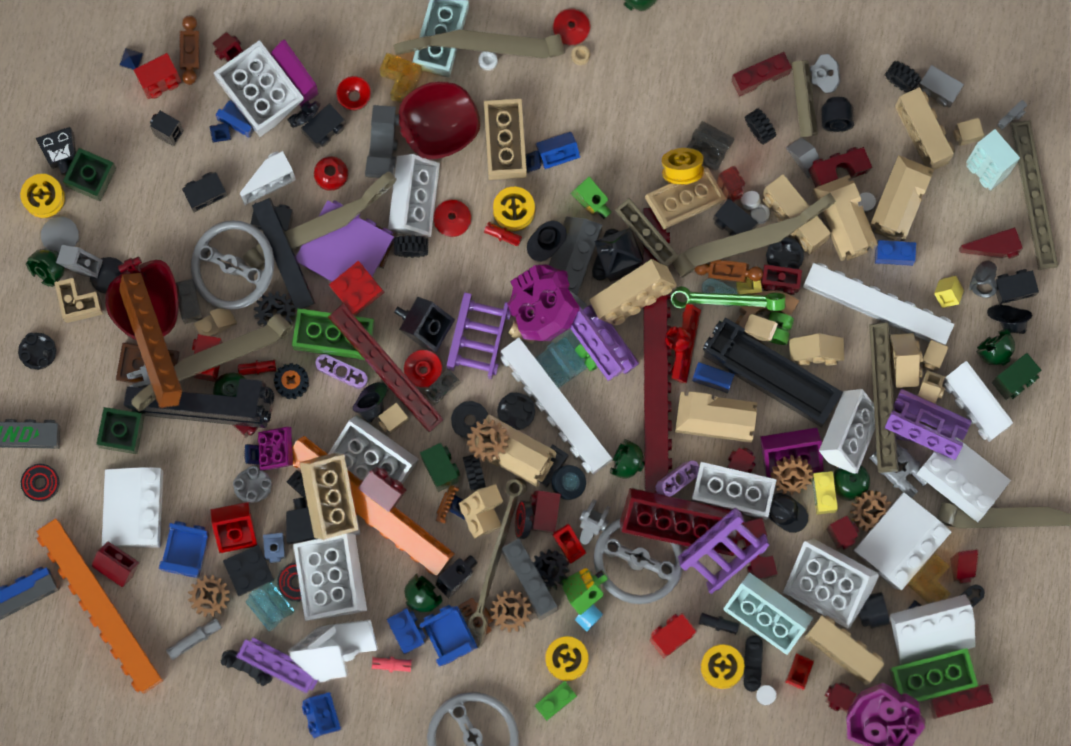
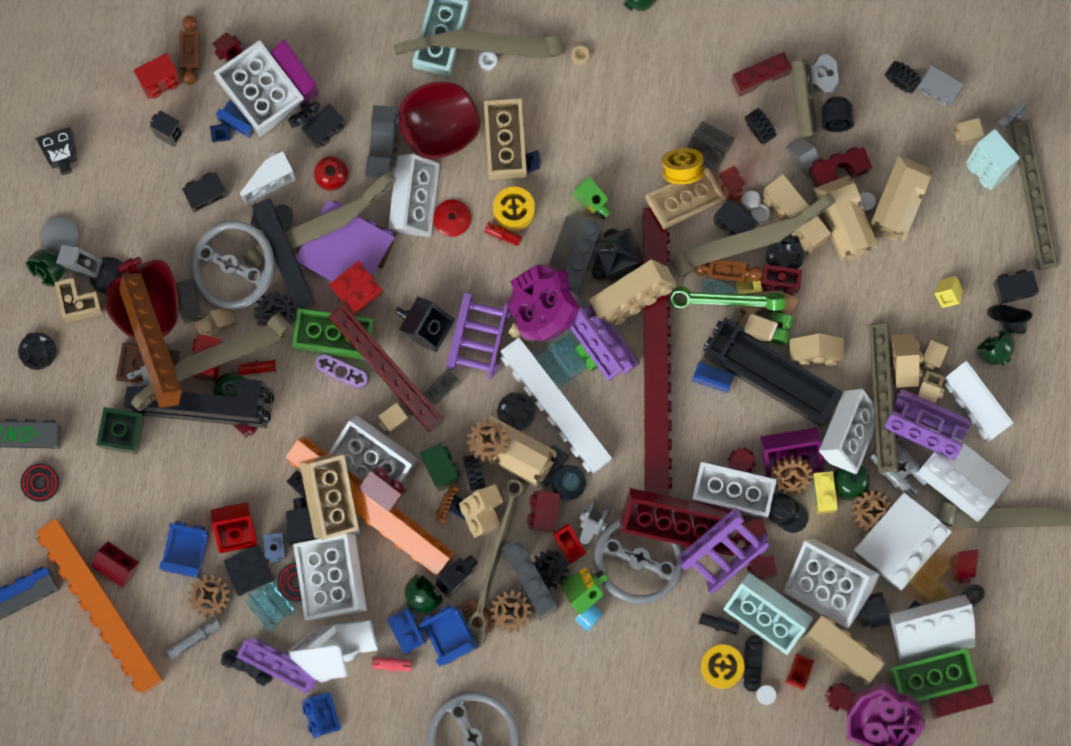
yellow wheel [20,174,65,218] -> none
dark green brick [63,148,116,202] -> none
white slope [102,467,163,548] -> none
dark blue slope [119,48,143,70] -> none
light grey dish [233,466,272,503] -> none
dark blue slope [244,444,260,465] -> none
magenta tile [258,427,293,471] -> none
black wheel [274,363,309,399] -> none
red piece [336,76,371,111] -> none
black piece [352,382,388,423] -> none
clear yellow brick [380,53,423,103] -> none
black tyre [394,235,428,258] -> none
red dish [404,350,442,388] -> none
black tile [451,401,488,440] -> none
black tile [515,501,533,539] -> none
black piece [527,220,567,262] -> none
bright green plate [534,681,577,721] -> none
blue panel [536,132,581,169] -> none
yellow wheel [545,636,589,681] -> none
red dish [553,9,590,45] -> none
dark green cylinder [610,439,645,479] -> none
dark tan brick [615,198,678,267] -> none
red brick [650,614,696,659] -> none
lavender beam [656,461,699,496] -> none
red plate [665,304,701,384] -> none
tan brick [675,392,757,443] -> none
white brick [803,263,954,345] -> none
dark red brick [826,516,859,550] -> none
blue brick [875,240,916,266] -> none
tan brick [895,87,954,170] -> none
dark red slope [959,227,1023,259] -> none
dark grey piece [969,260,997,298] -> none
dark green brick [992,353,1042,400] -> none

